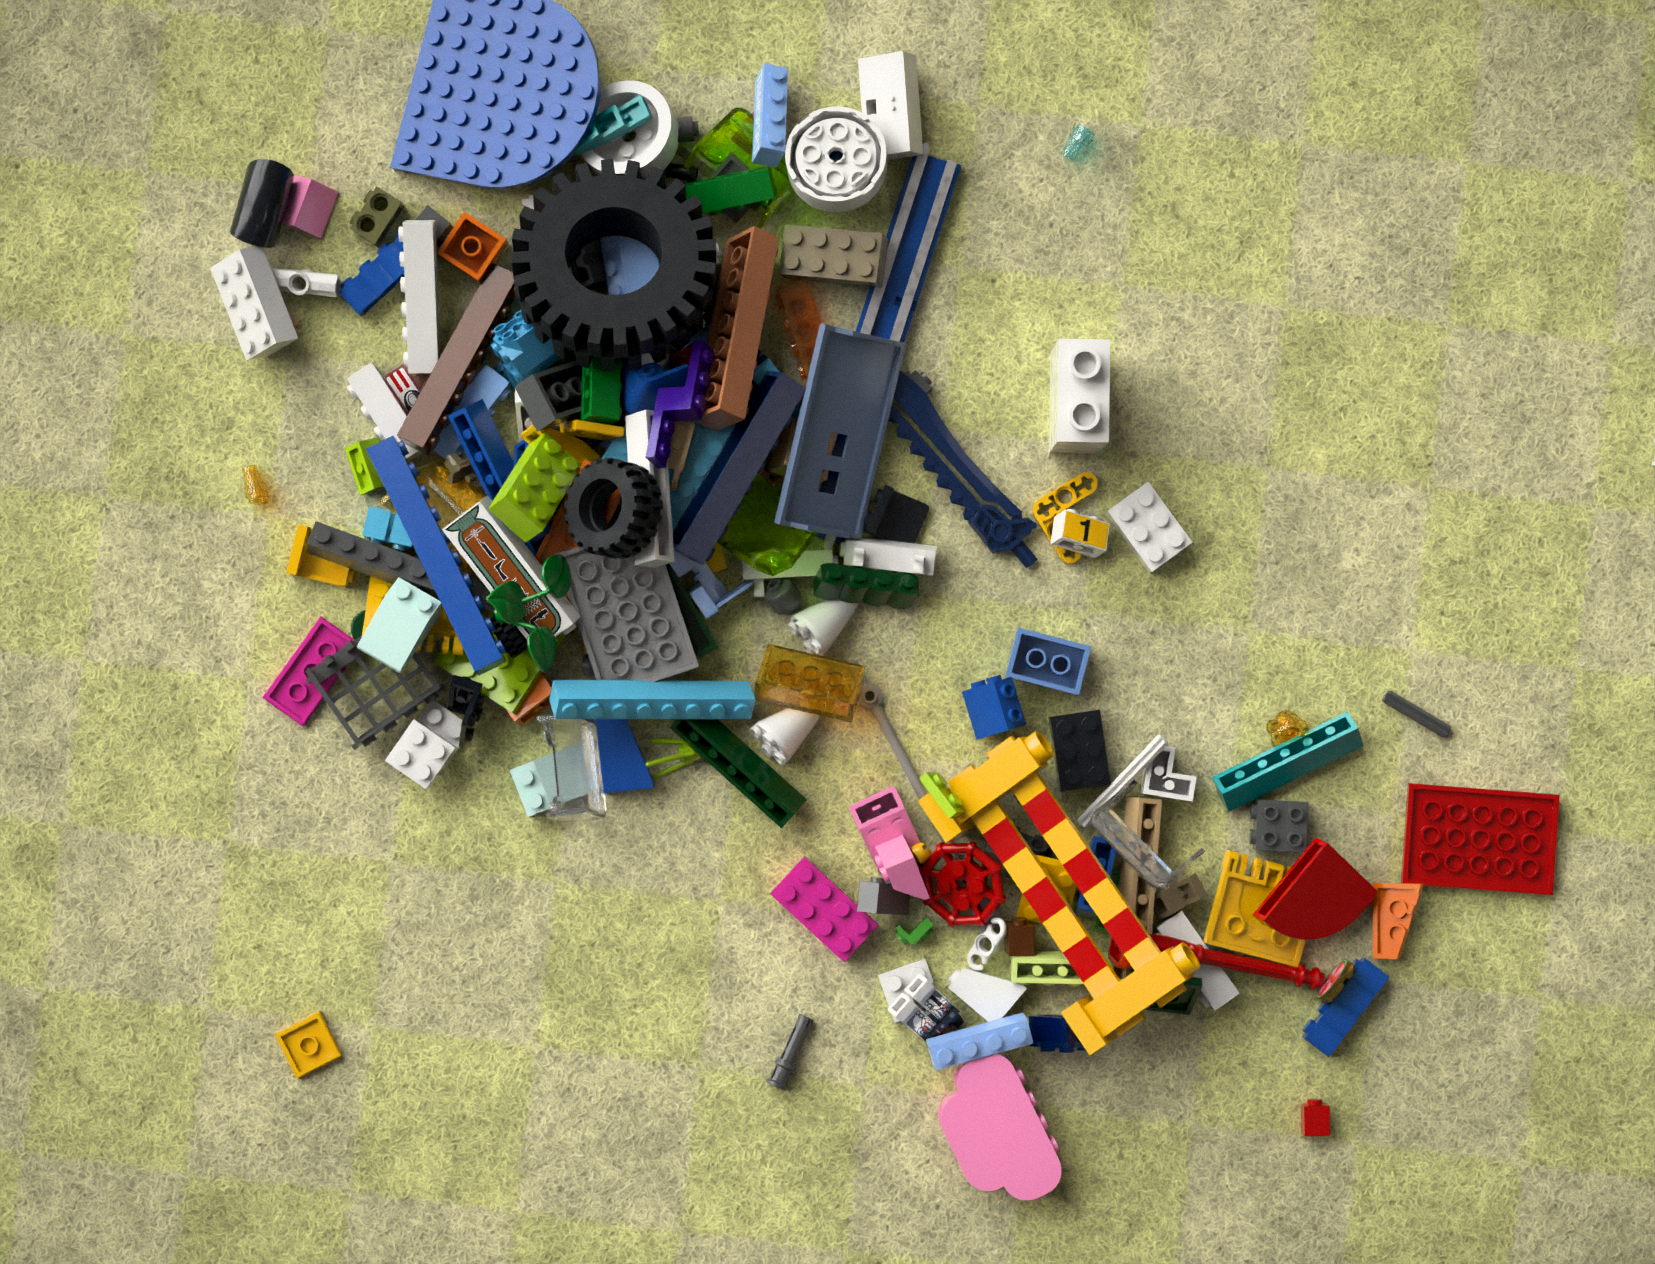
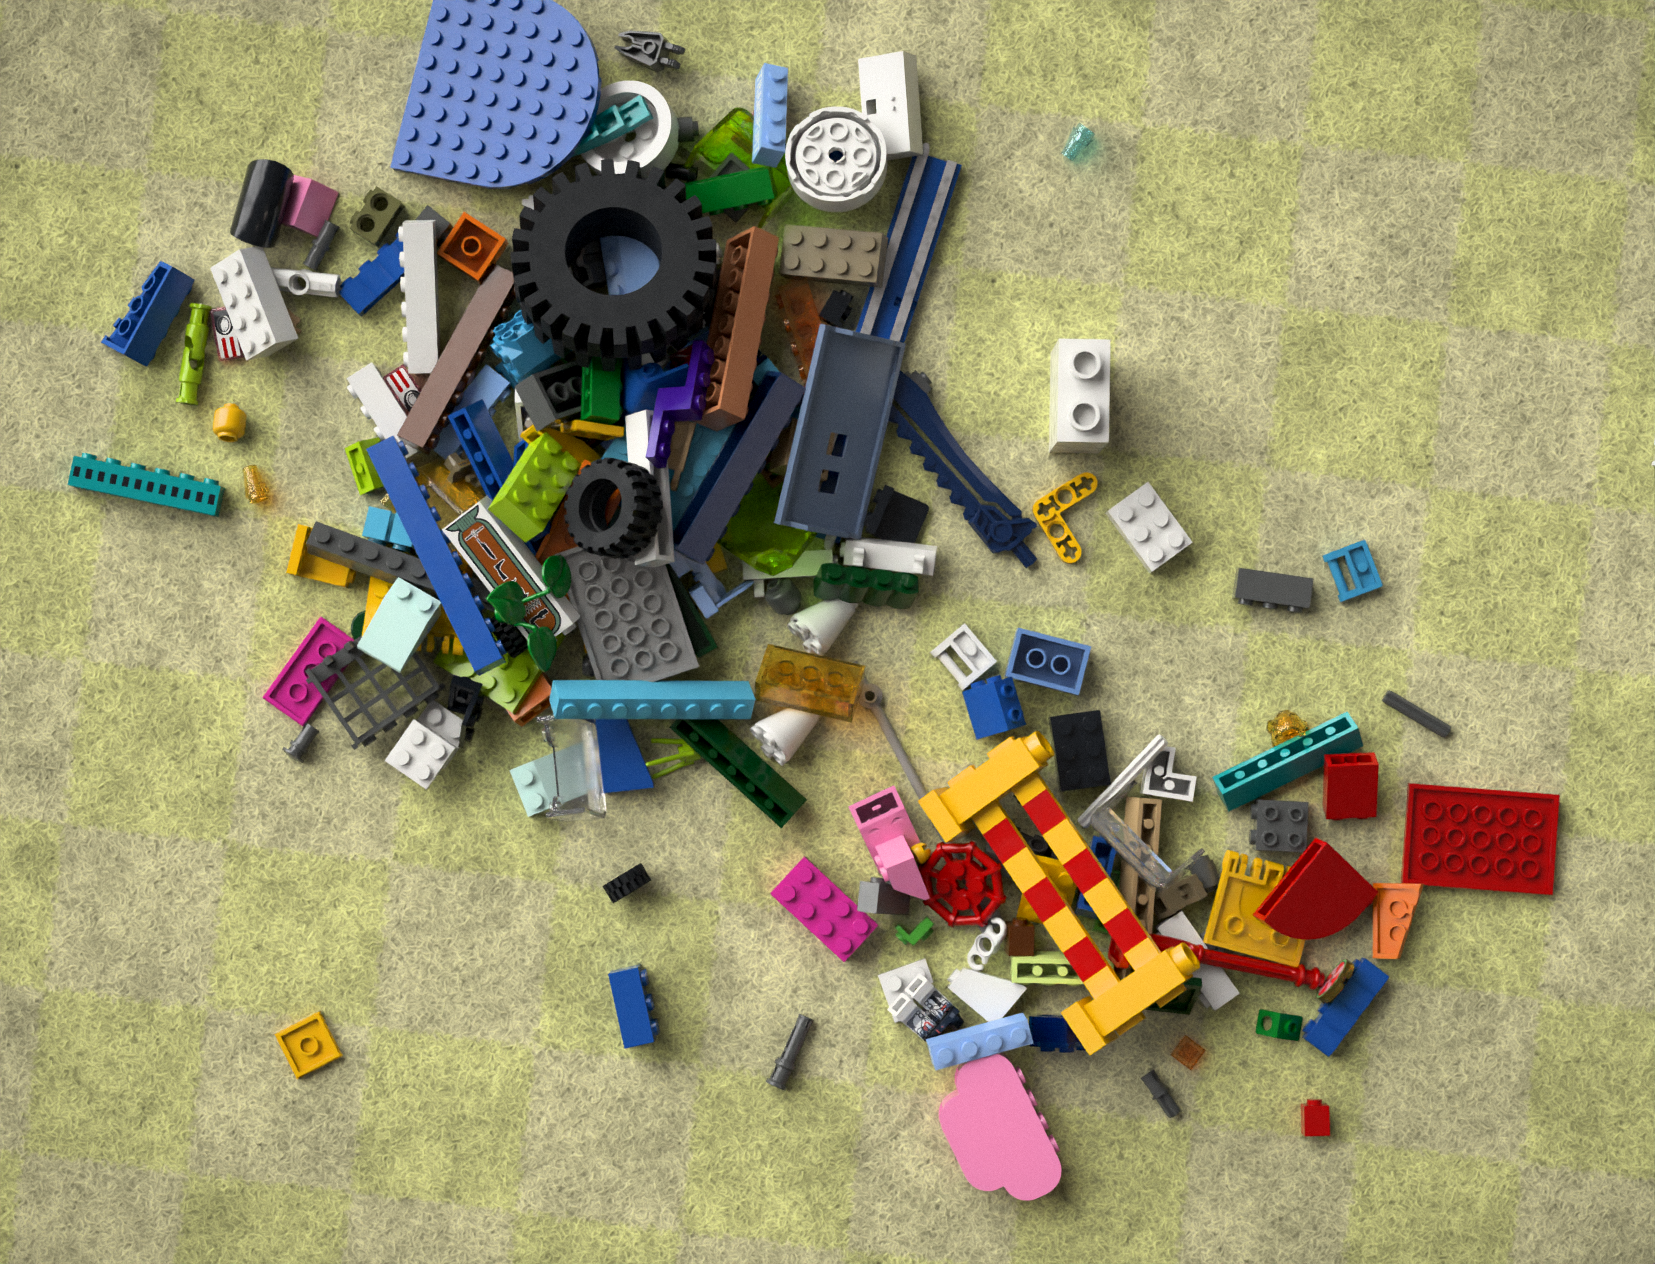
lime plate [919,772,965,819] -> none
brick [1050,509,1110,558] -> none
none -> teal brick [67,453,225,517]
none -> blue wedge [101,261,195,367]
none -> lime piece [176,303,212,406]
none -> slope [210,307,244,361]
none -> yellow head [213,403,247,442]
none -> dark grey pin [283,723,319,763]
none -> dark grey pin [303,219,340,271]
none -> black tyre [602,863,651,903]
none -> blue brick [608,964,660,1049]
none -> dark grey hinge [614,30,685,73]
none -> black brick [819,289,853,328]
none -> white plate [930,623,997,690]
none -> dark grey axle [1141,1069,1180,1118]
none -> clear orange tile [1170,1035,1206,1070]
none -> dark grey brick [1189,854,1220,893]
none -> dark grey brick [1232,568,1314,613]
none -> green bracket [1255,1009,1303,1041]
none -> dark azure plate [1322,540,1383,602]
none -> red brick [1322,752,1379,821]

